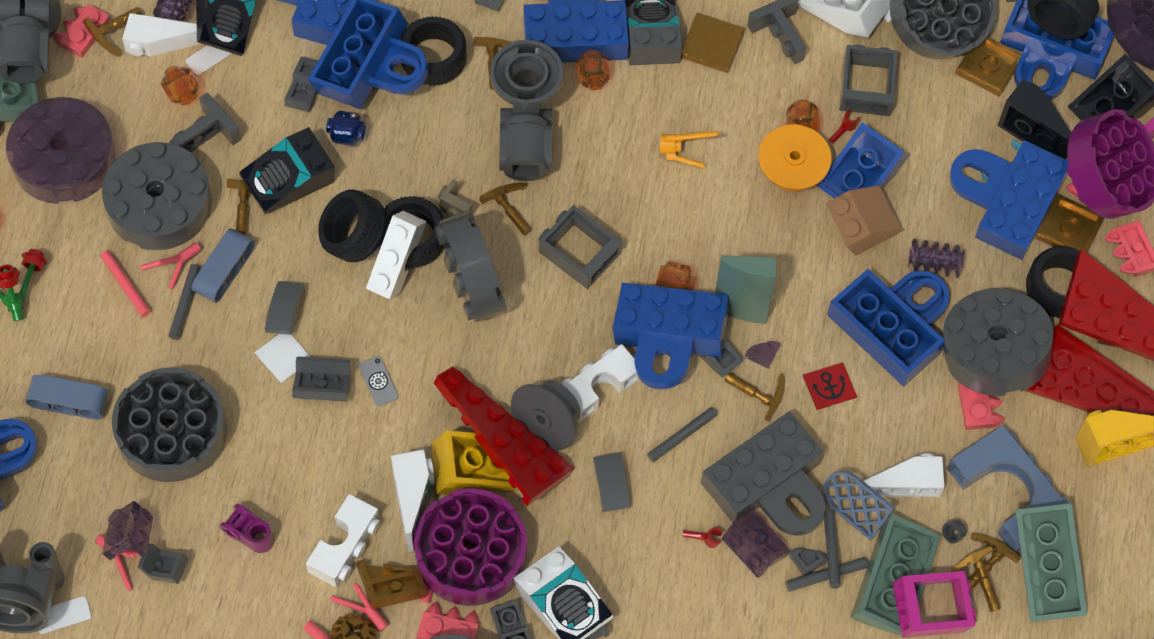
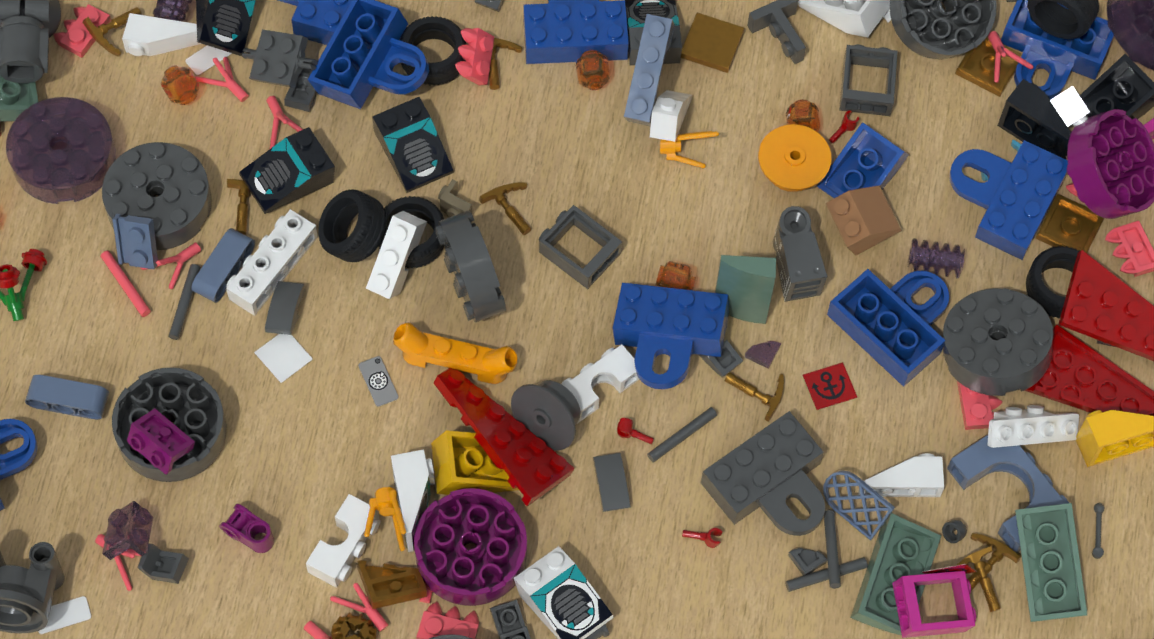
dark grey bracket [170,92,241,152] -> none
dark grey bracket [292,356,351,402] -> none
clear blue head [326,110,366,147] -> none
dark grey piece [490,40,563,181] -> none
bracket [722,510,791,578] -> none
none -> sand blue plate [112,214,158,269]
none -> magenta bracket [127,408,195,475]
none -> coral plant [193,57,249,102]
none -> white brick [226,209,318,316]
none -> dark grey plate [242,29,317,88]
none -> coral plant [266,96,303,149]
none -> light orange plant [364,487,406,551]
none -> slope [372,97,454,193]
none -> light orange plate [393,322,518,384]
none -> coral plate [455,28,494,86]
none -> red hand [617,418,654,444]
none -> sand blue arch [624,14,675,126]
none -> white slope [650,90,692,142]
none -> dark grey piece [773,206,828,302]
none -> red sticker [922,564,977,574]
none -> coral plant [987,31,1034,83]
none -> white bracket [988,405,1079,448]
none -> white arch [1050,86,1091,127]
none -> dark grey hinge [1092,503,1105,559]

